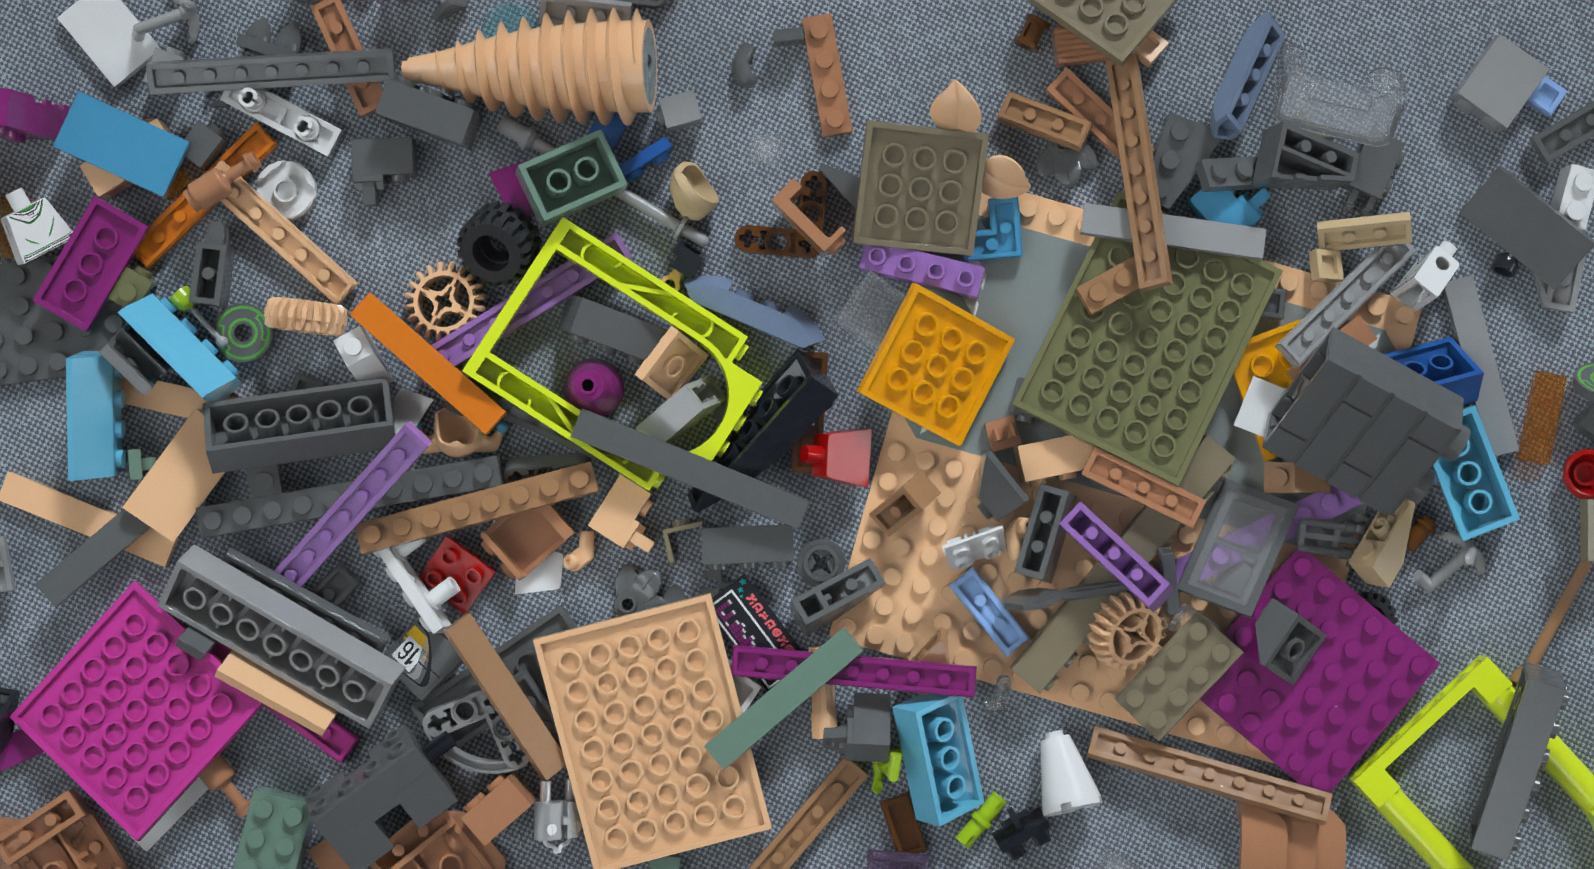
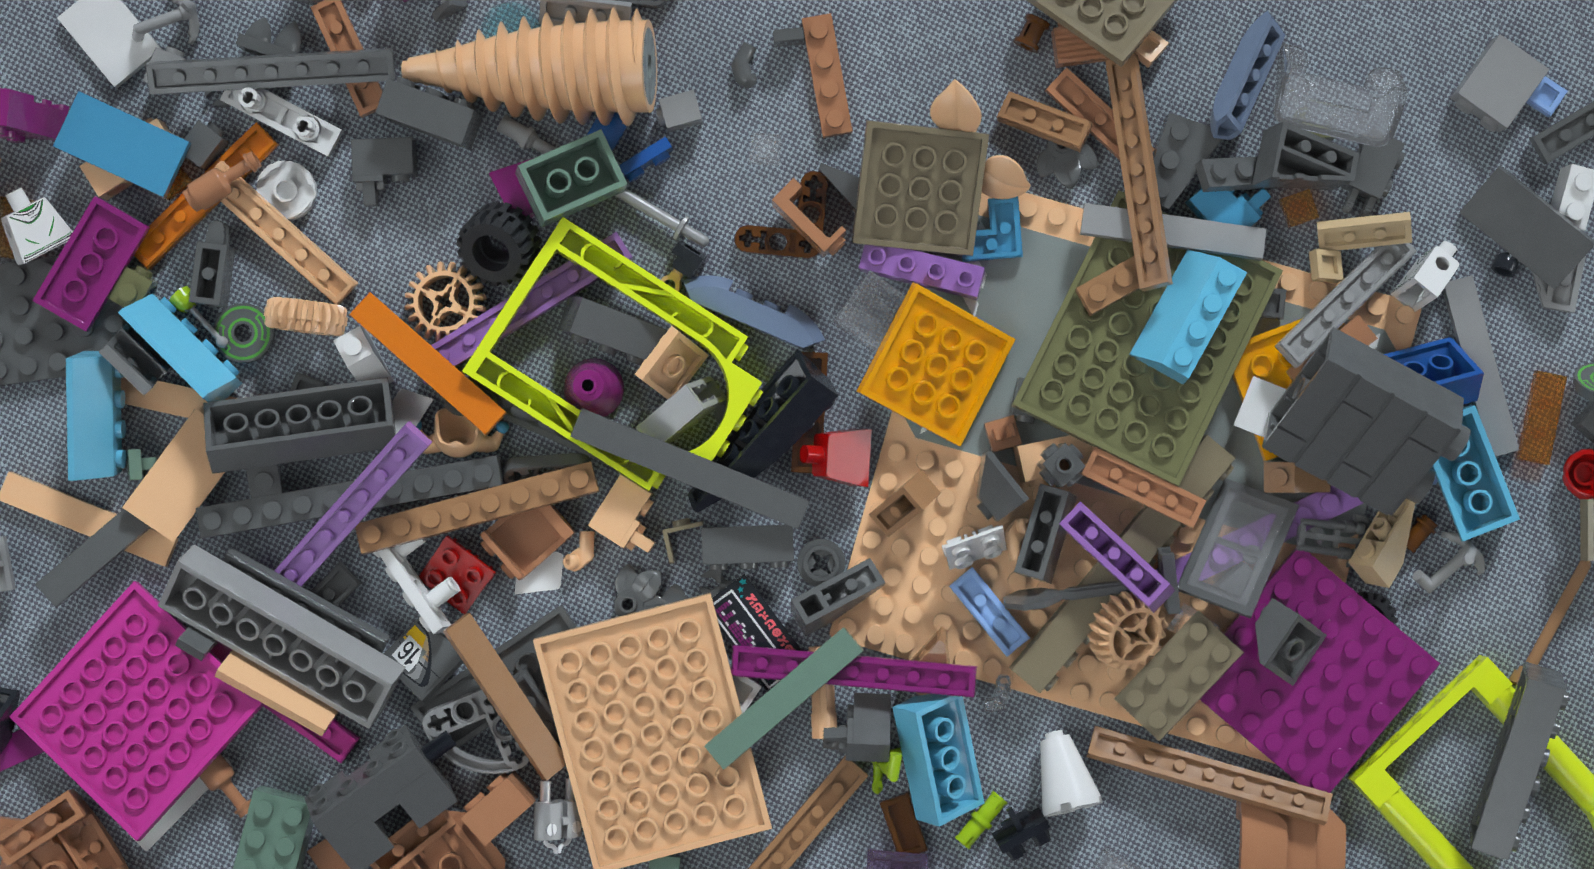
tan hair [669,161,719,221] -> none
none -> dark grey brick [1037,443,1085,487]
none -> medium azure slope [1129,249,1247,384]
none -> clear orange plate [1279,189,1319,228]

